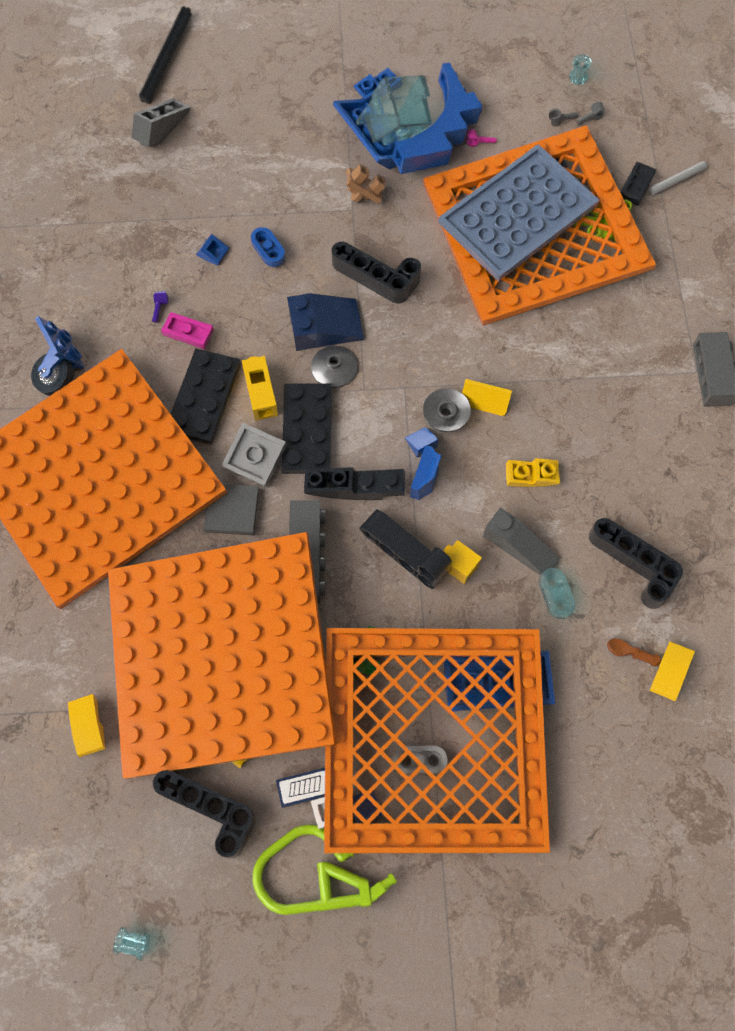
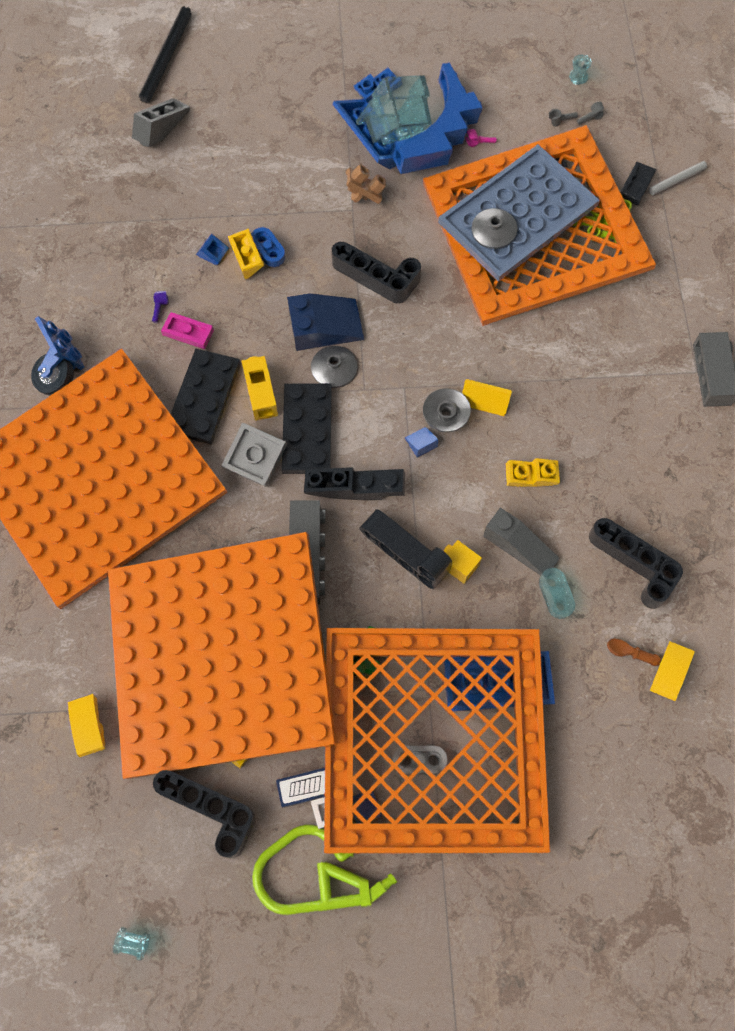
dark grey tile [203,484,259,535] -> none
blue slope [410,445,441,500] -> none
none -> yellow slope [228,228,264,280]
none -> flat silver dish [472,208,517,249]

